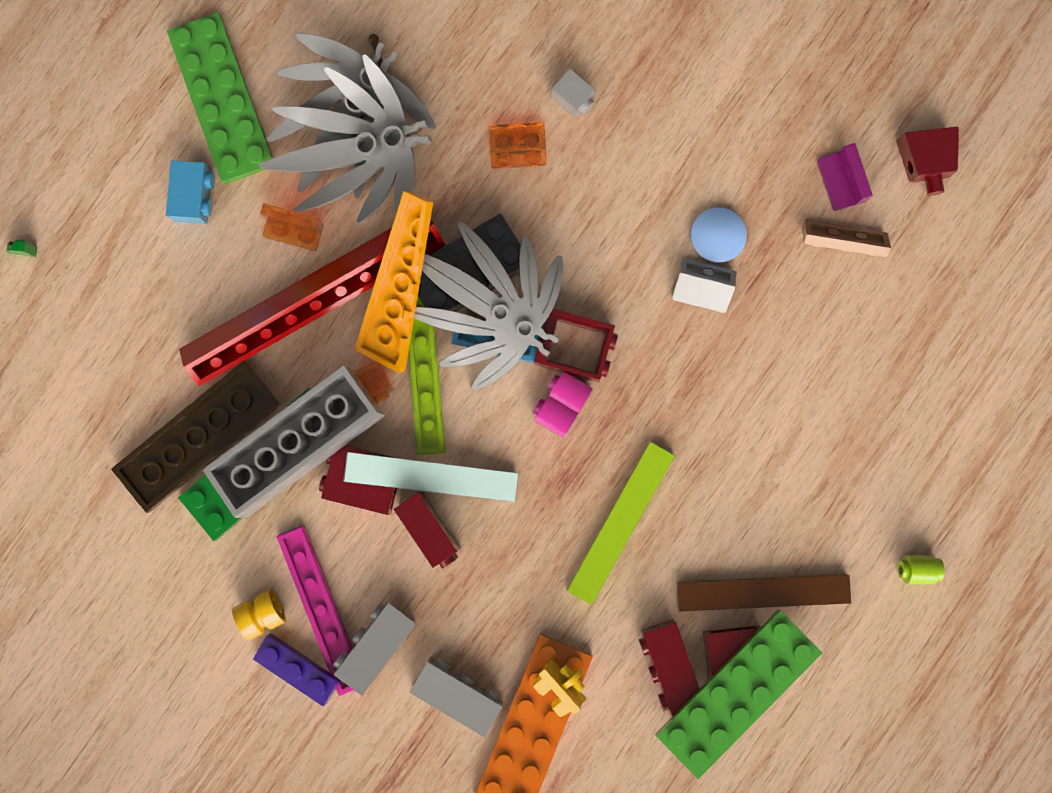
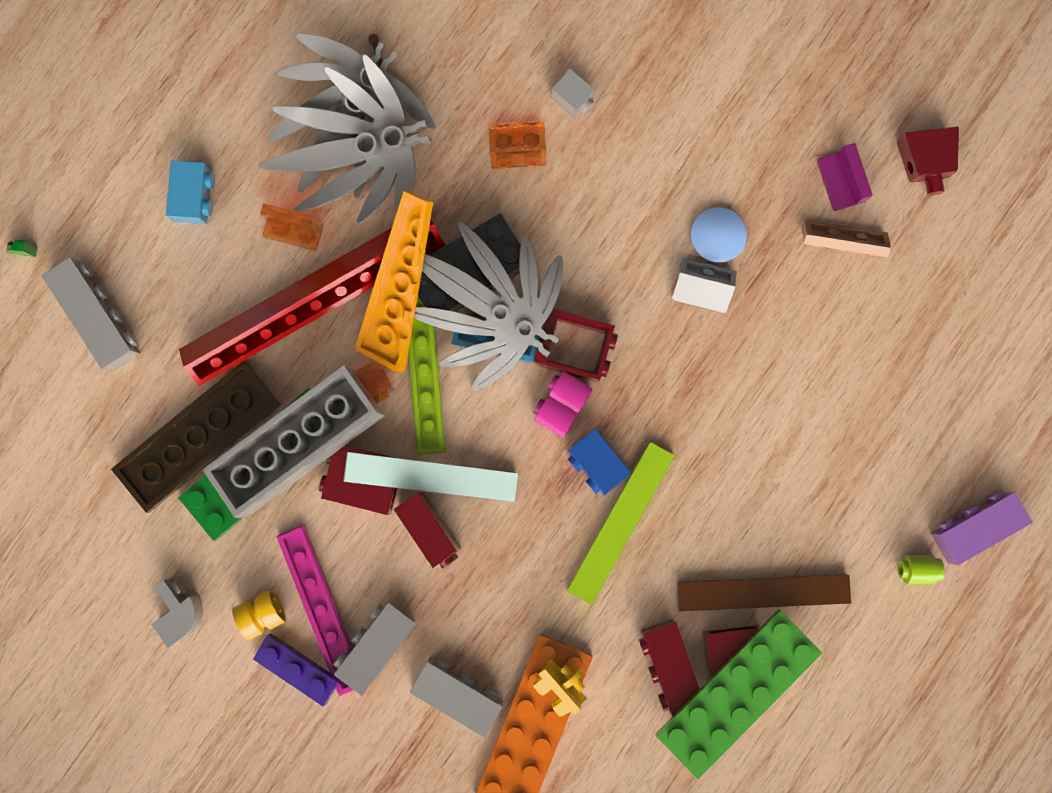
bright green plate [167,12,273,185] -> none
none -> light grey brick [42,257,140,372]
none -> light grey brick [151,578,203,648]
none -> blue piece [567,429,631,495]
none -> medium lavender brick [931,490,1033,565]

